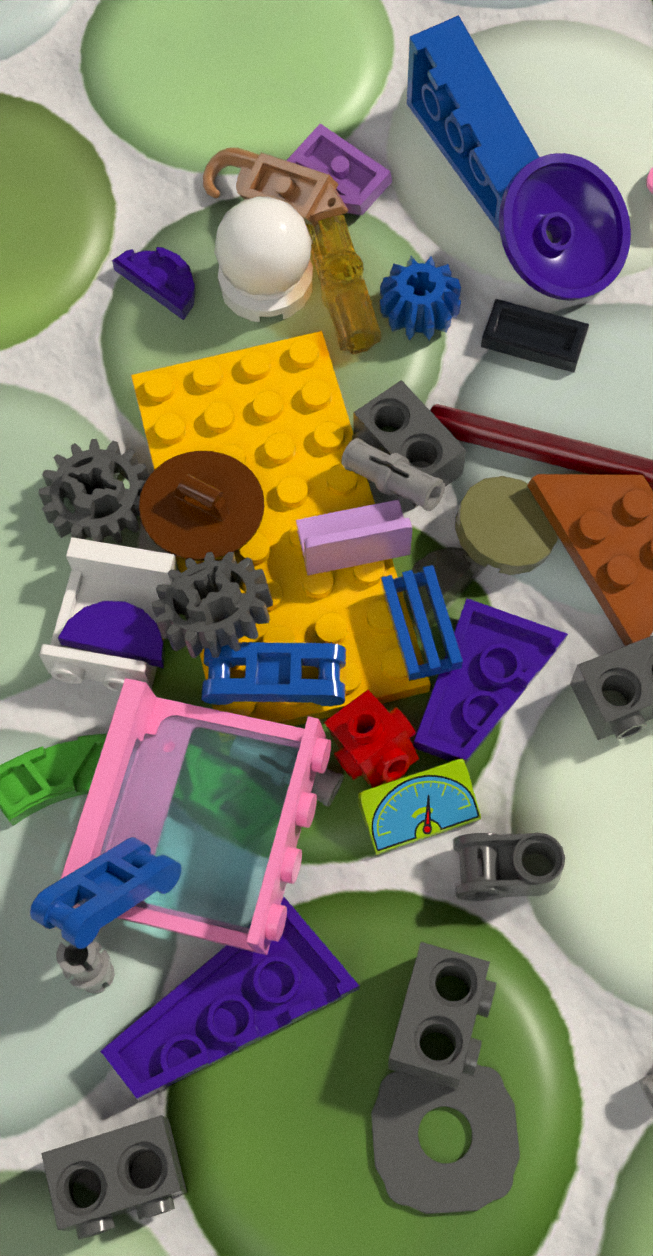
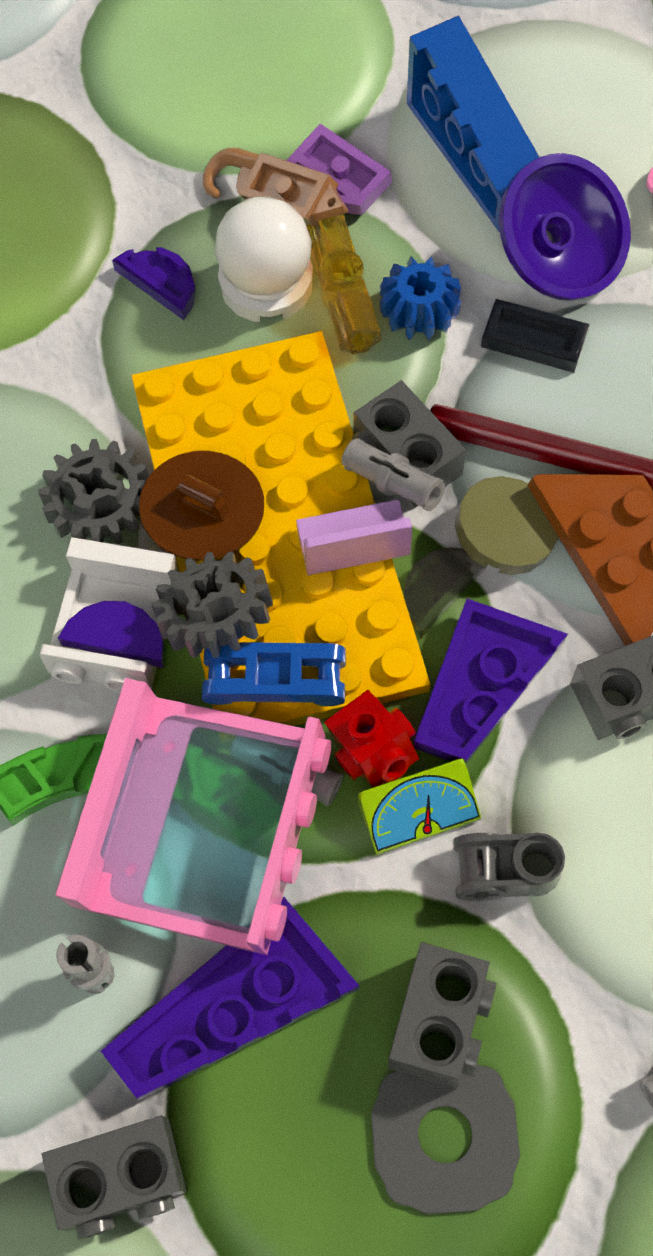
blue plate [30,837,182,949] -> none
blue tile [381,565,463,681] -> none

